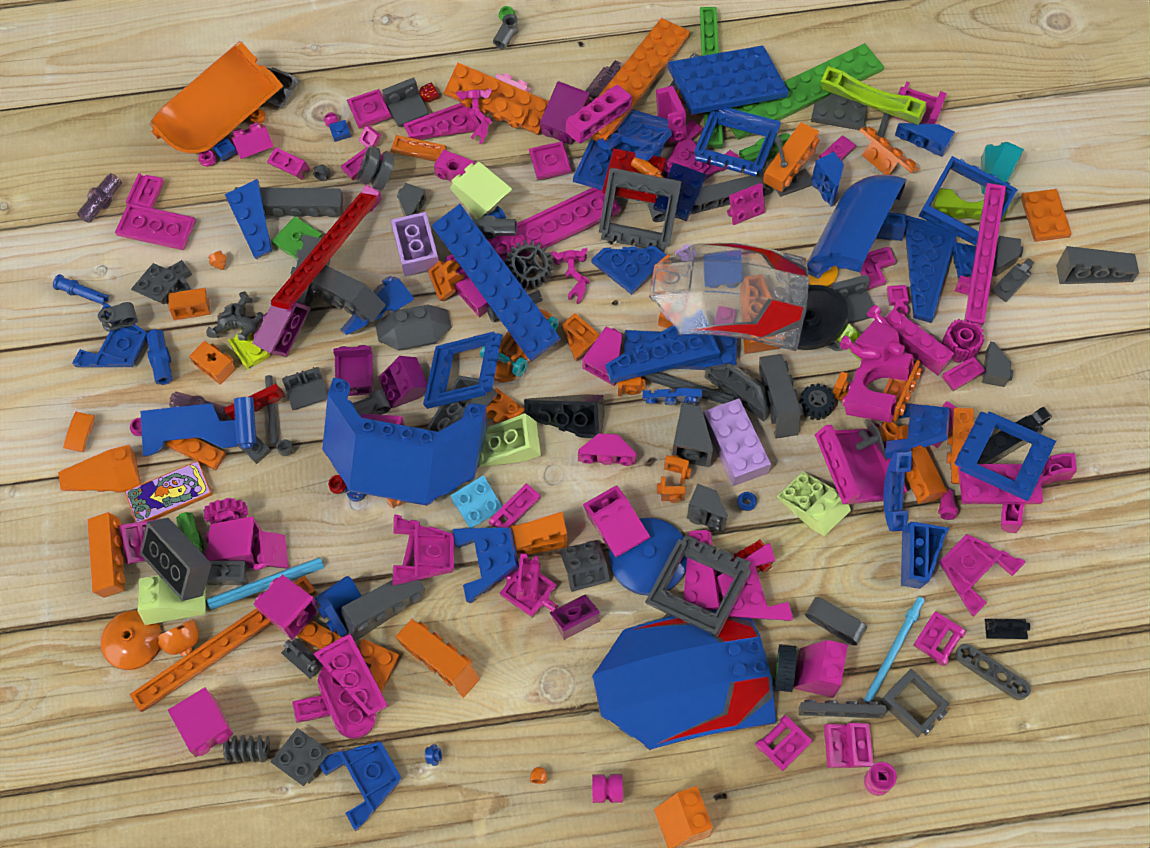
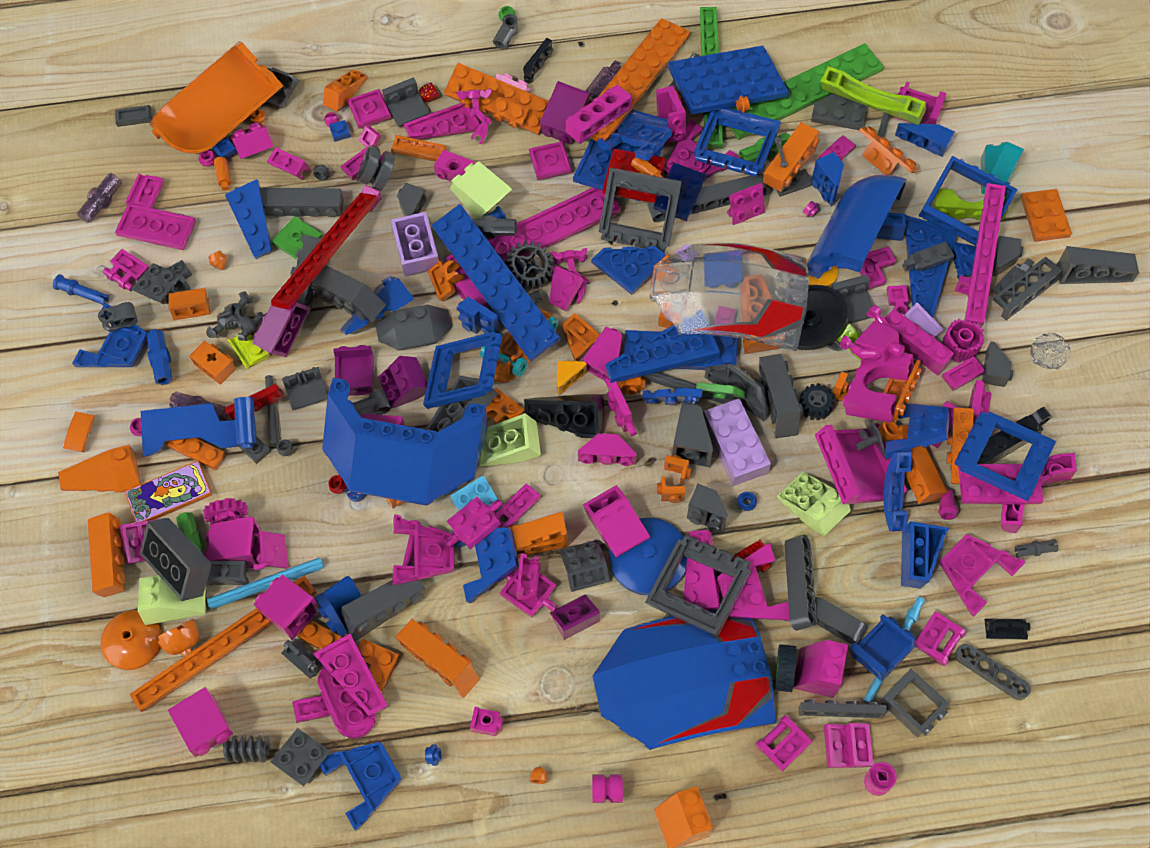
none -> dark pink plate [103,249,149,291]
none -> dark grey tile [115,105,152,127]
none -> orange cylinder [214,157,231,191]
none -> orange slope [323,70,367,111]
none -> dark pink plate [445,496,503,549]
none -> blue plate [457,297,500,334]
none -> dark pink brick [470,707,503,736]
none -> black plate [523,37,554,84]
none -> dark pink wing [549,265,584,312]
none -> light orange slope [557,361,587,395]
none -> dark pink plate [604,378,637,436]
none -> bright green plate [696,382,746,399]
none -> orange plate [736,96,750,113]
none -> dark grey beam [785,534,817,631]
none -> dark pink plate [803,201,819,217]
none -> blue panel [849,614,915,681]
none -> dark grey hinge [902,242,954,272]
none -> lavender tile [904,302,944,337]
none -> dark pink bracket [969,380,991,425]
none -> dark grey fence [993,257,1062,321]
none -> dark grey pin [1014,539,1058,558]
none -> clear plate [1030,332,1071,369]

